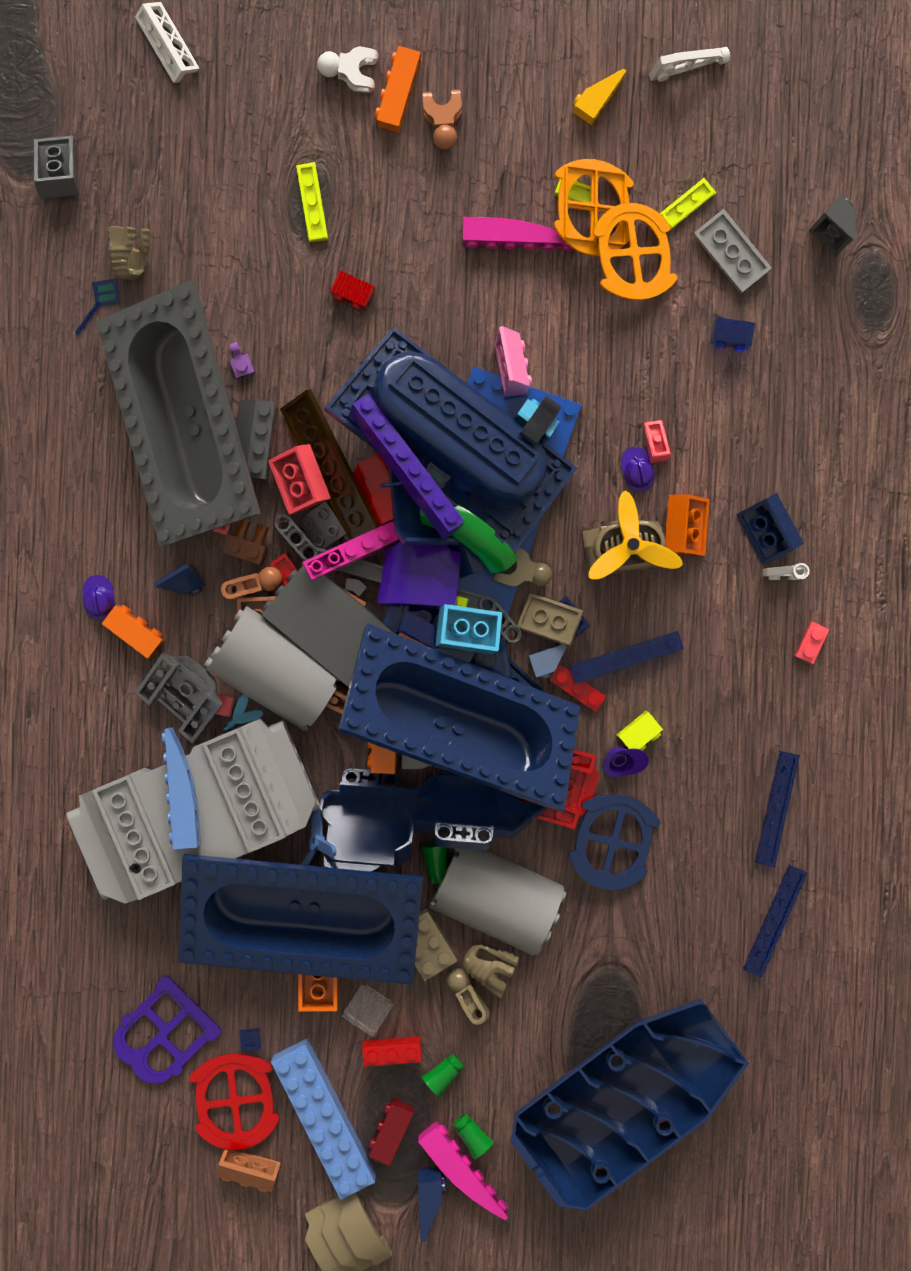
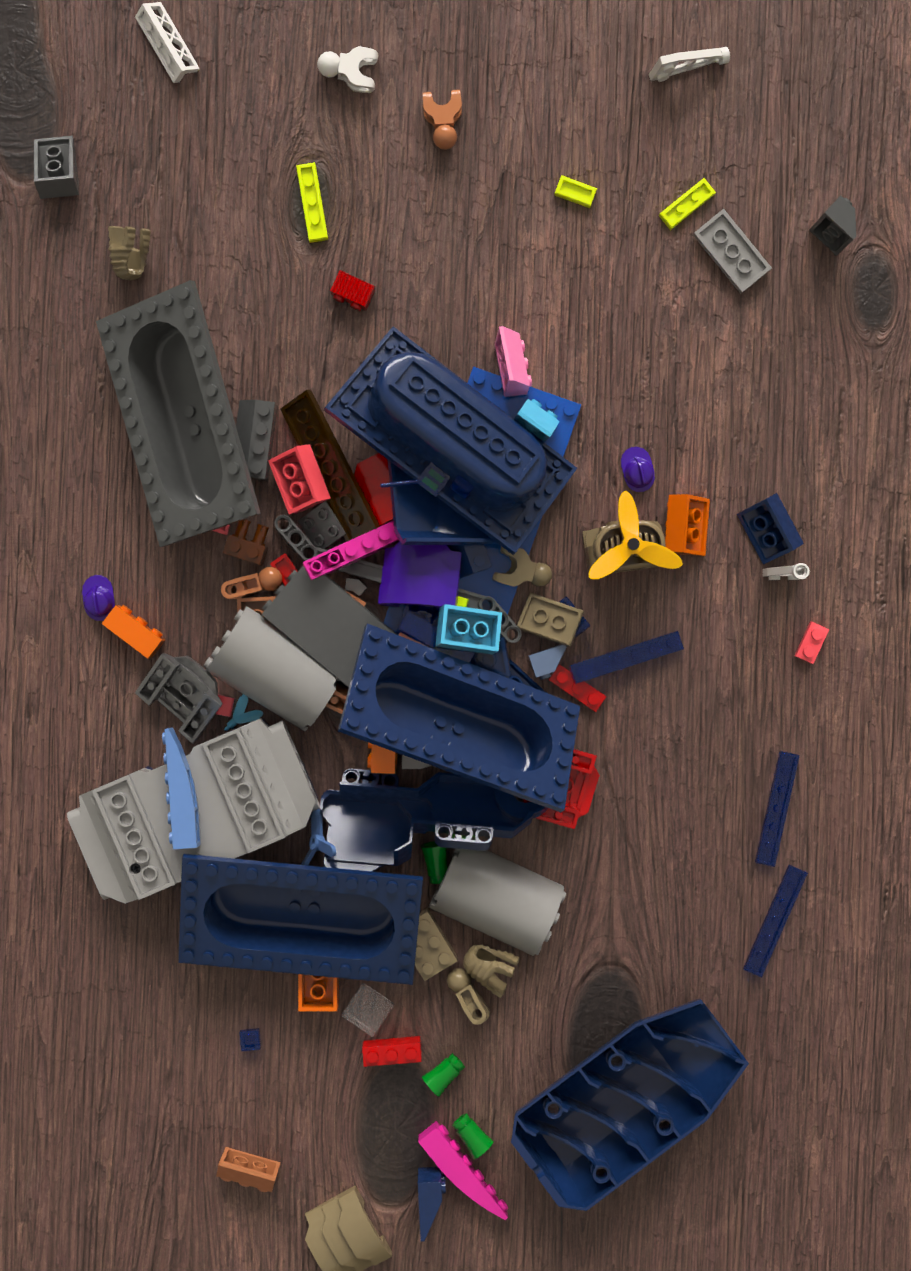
clear blue piece [75,279,121,335] -> none
dark purple window [113,975,221,1084] -> none
dark blue slope [153,564,205,596] -> none
red window [189,1053,279,1150] -> none
medium lavender plate [230,342,255,379] -> none
medium blue brick [271,1038,376,1200] -> none
dark purple brick [349,394,465,540] -> none
dark red brick [367,1098,414,1166] -> none
orange brick [374,46,421,133] -> none
green brick [420,505,518,573] -> none
dark pink slope [462,217,574,251] -> none
black slope [519,396,562,446] -> none
light orange window [554,159,634,256] -> none
dark blue window [568,794,661,890] -> none
yellow slope [573,69,626,125] -> none
light orange window [592,203,678,300] -> none
dark purple piece [603,746,649,777] -> none
neon yellow brick [617,711,663,750] -> none
coral slope [643,420,671,463] -> none
clear blue brick [710,317,755,352] -> none

